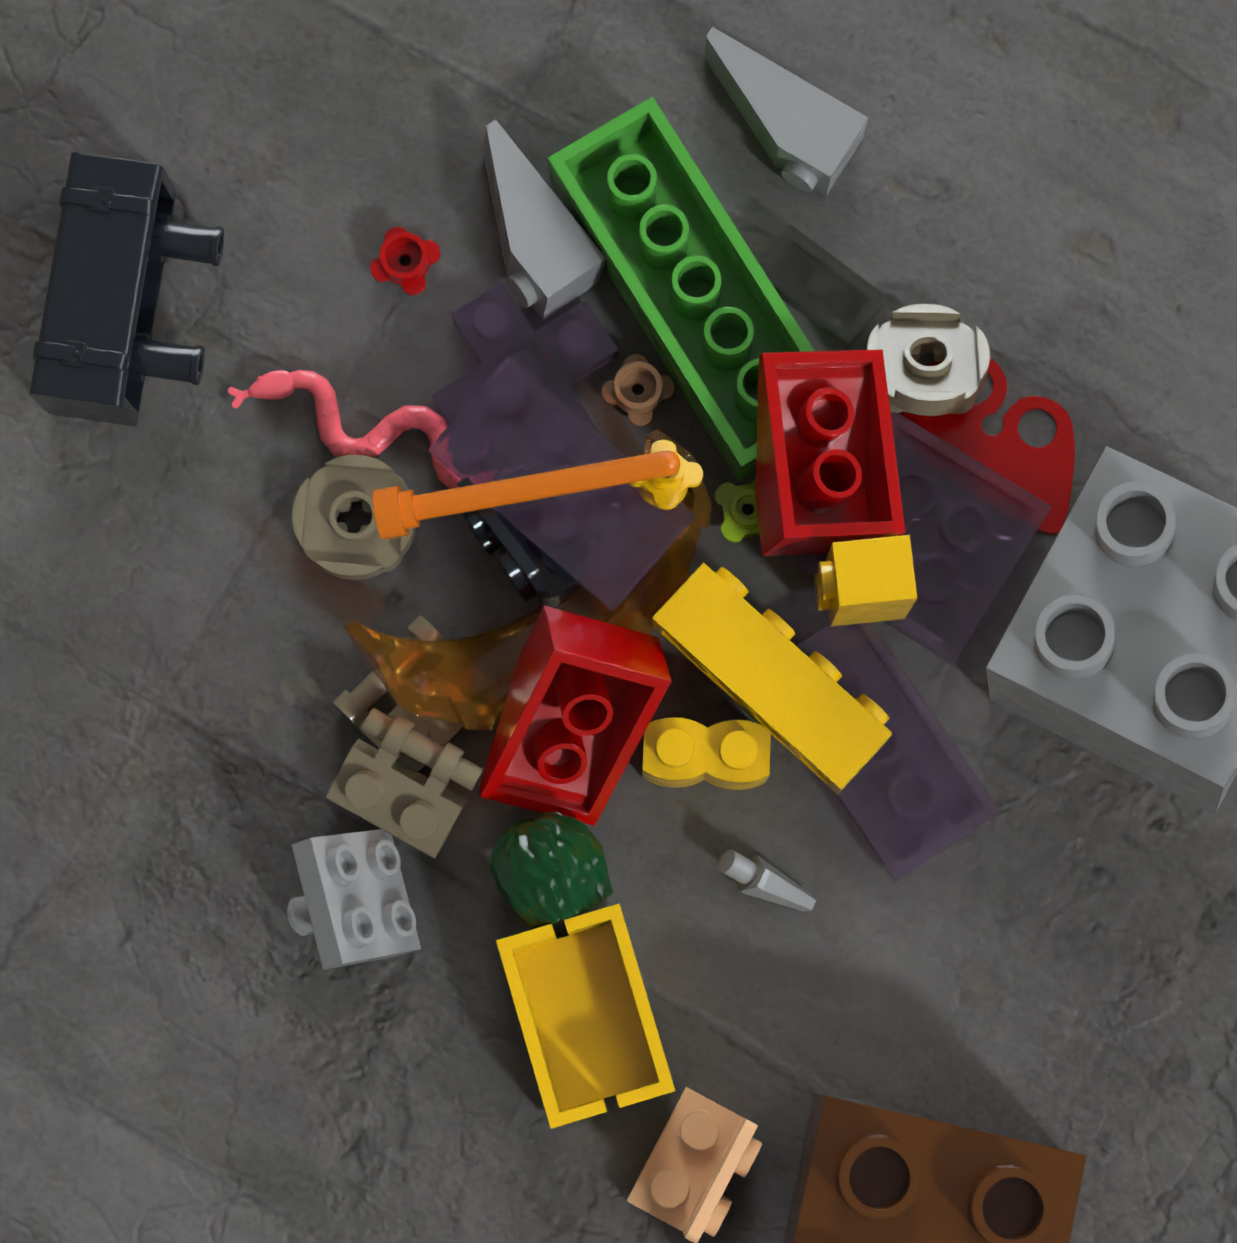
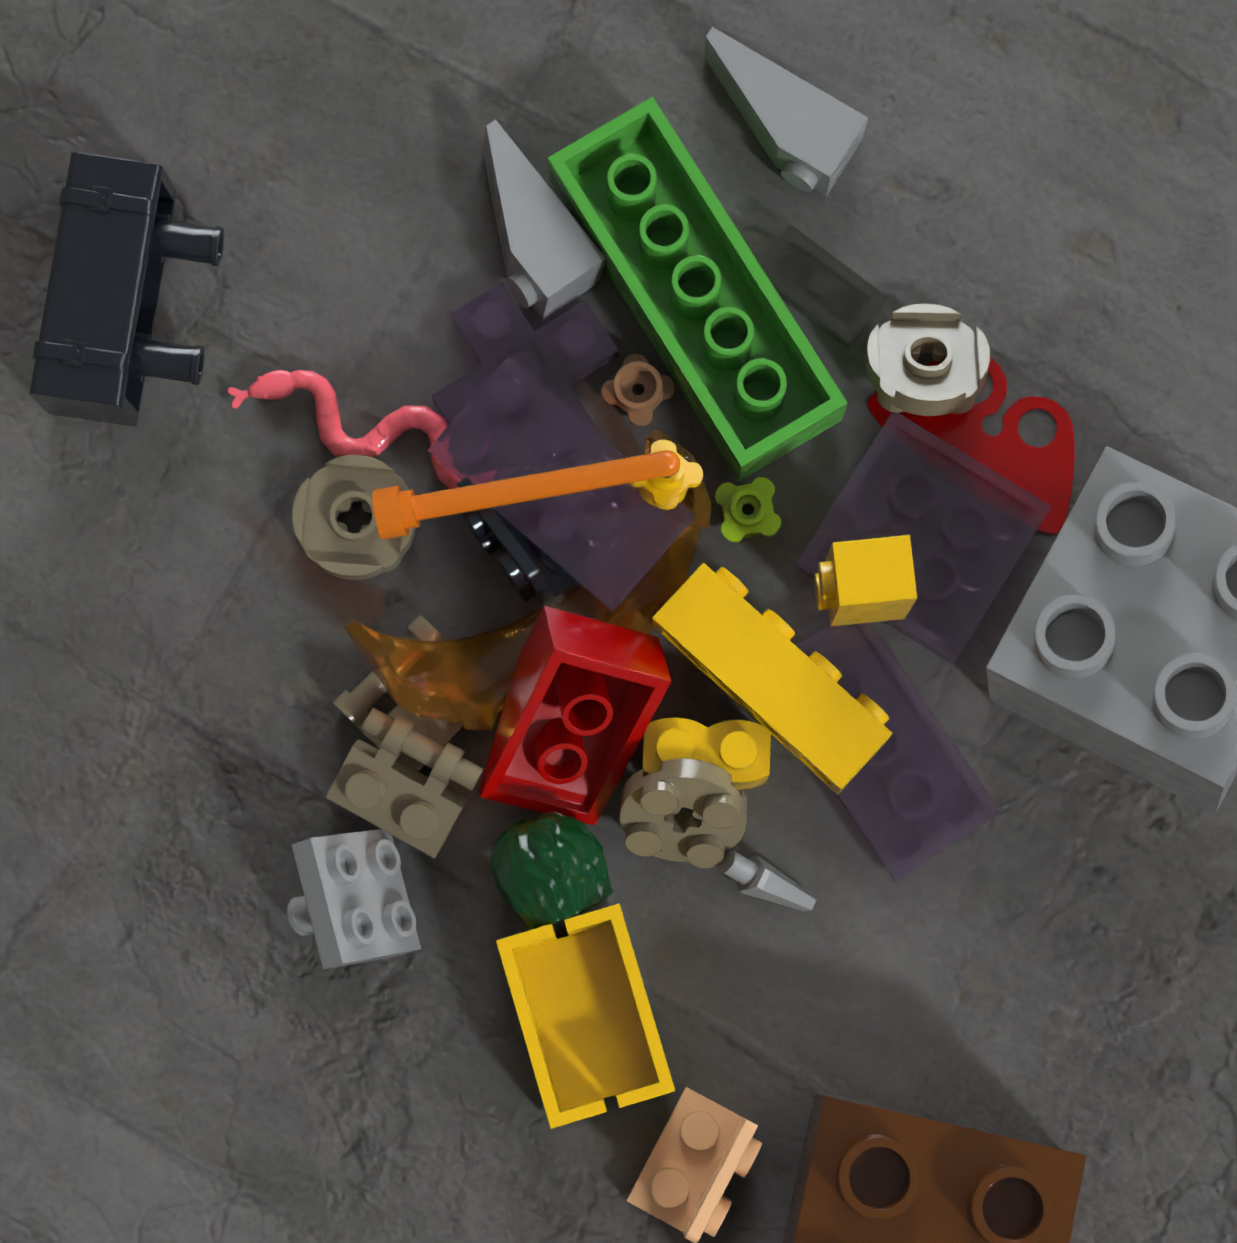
red plate [370,227,441,296] -> none
red slope [755,349,906,556] -> none
none -> dark tan plate [620,758,747,868]

